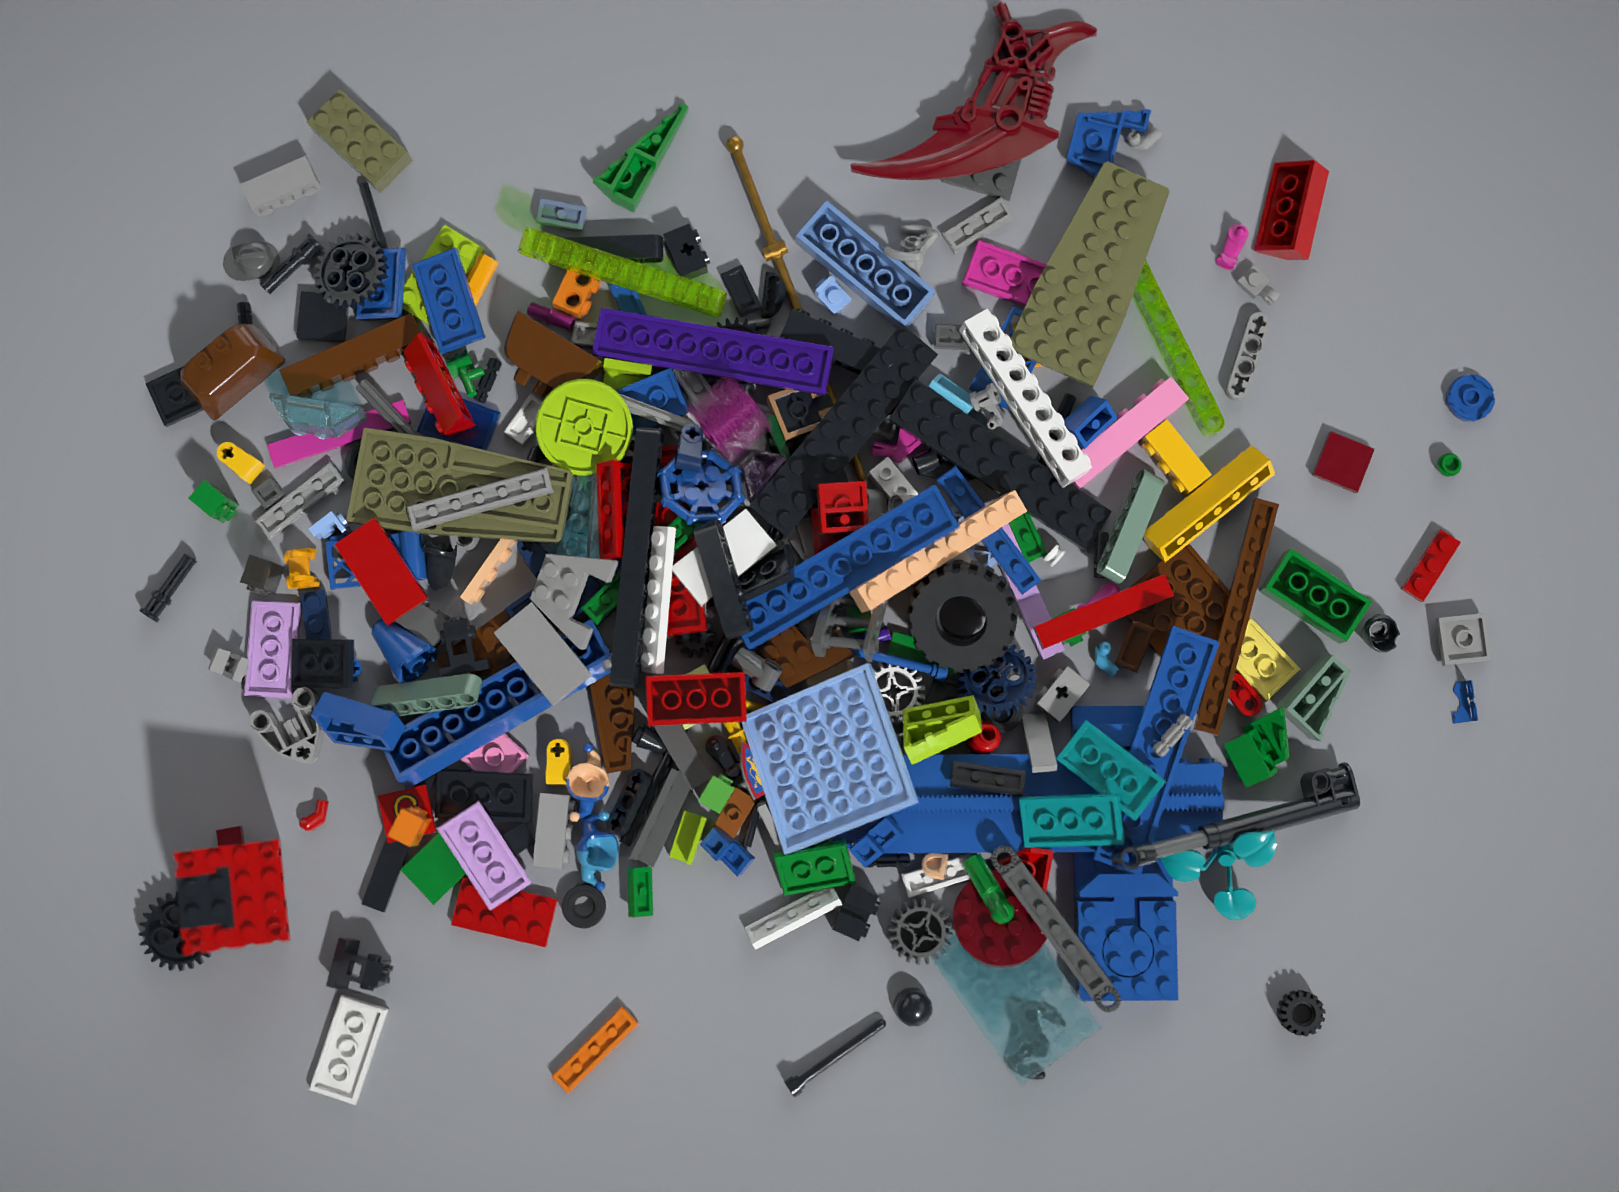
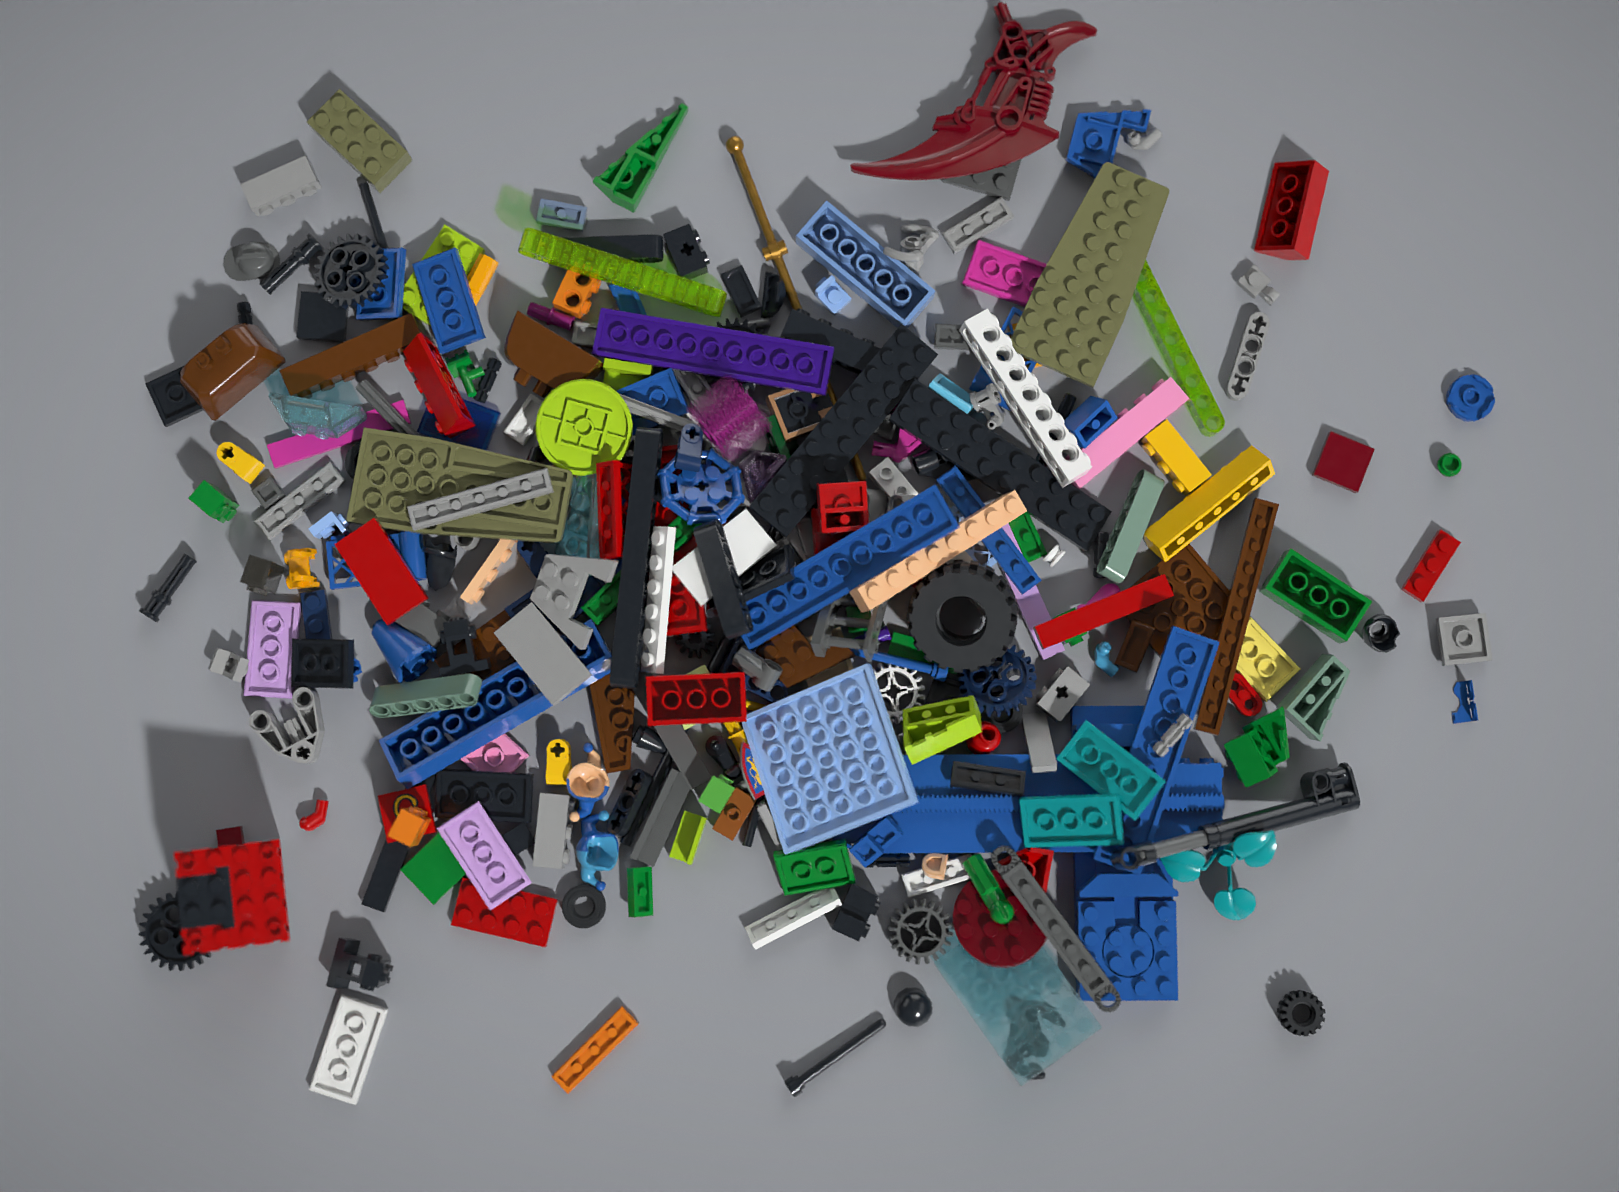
blue wedge [311,692,405,751] -> none
blue slope [700,827,755,877] -> none
dark pink piece [1216,224,1249,270] -> none

